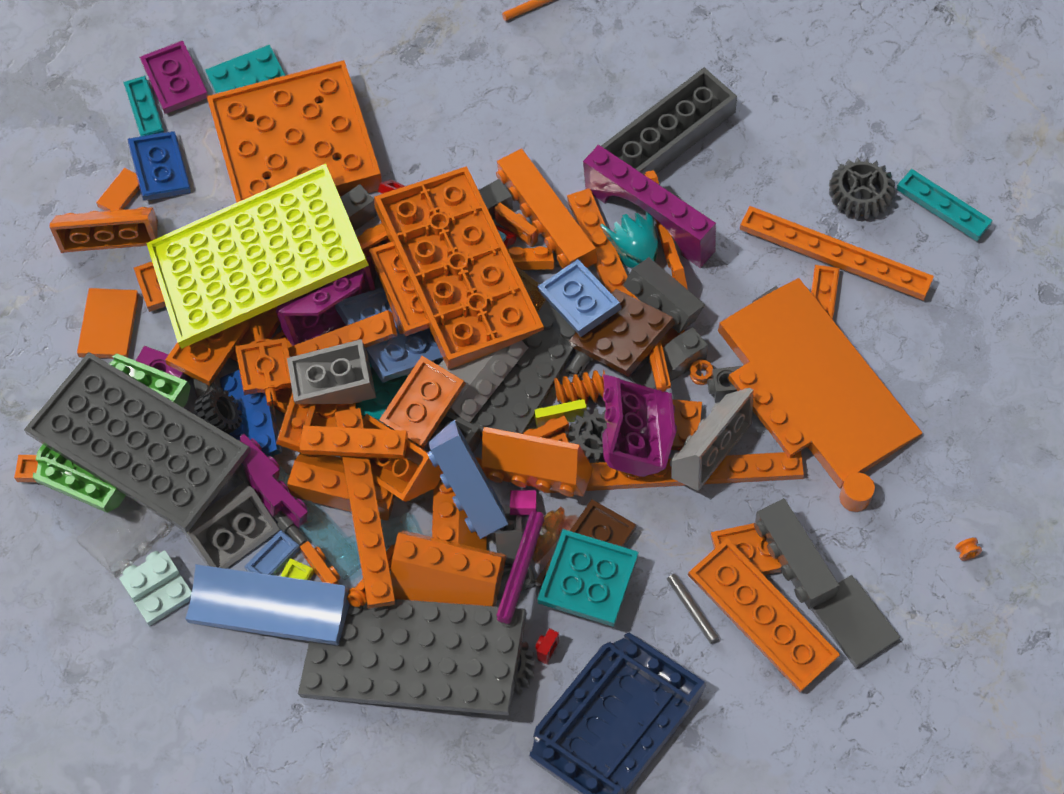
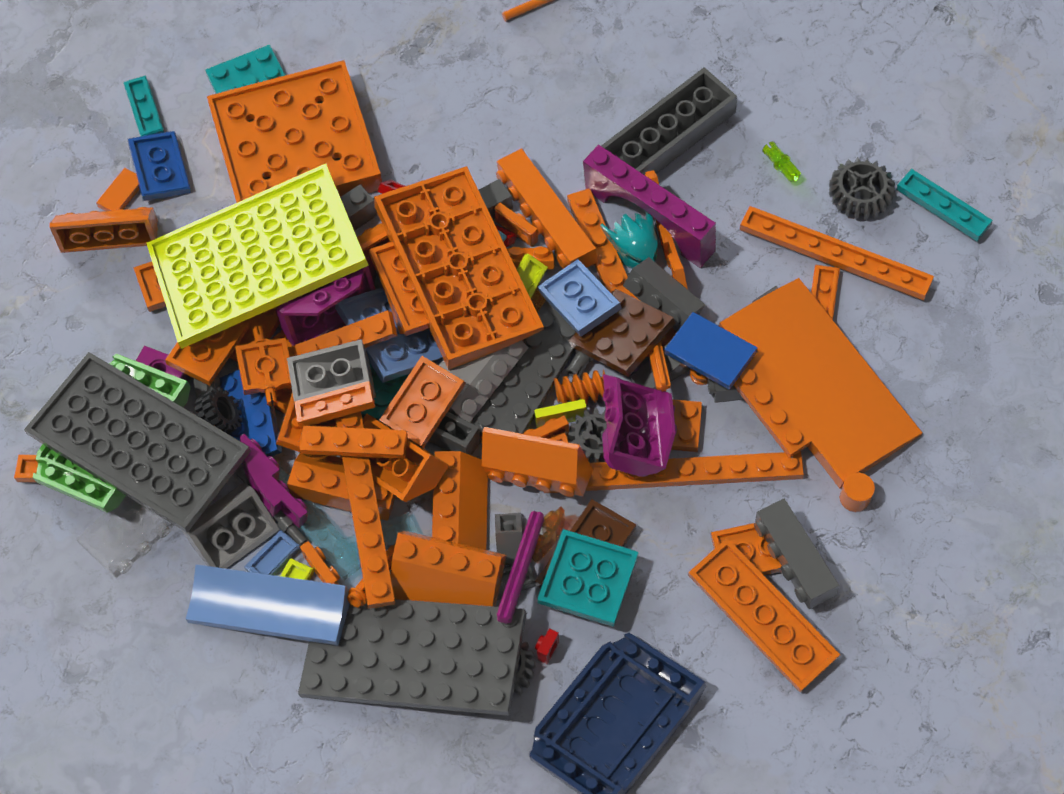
orange tile [77,288,139,359] -> none
light aqua plate [119,550,192,626] -> none
magenta plate [140,40,208,114] -> none
medium blue slope [427,420,508,539] -> none
dark pink tile [510,490,537,515] -> none
flat silver bar [667,573,719,644] -> none
light grey slope [670,388,754,491] -> none
dark grey tile [811,575,900,669] -> none
orange bush [955,537,983,561] -> none
none -> orange plate [294,381,375,428]
none -> neon yellow tile [517,254,548,299]
none -> blue tile [664,312,758,390]
none -> clear neon green axle [762,141,801,182]

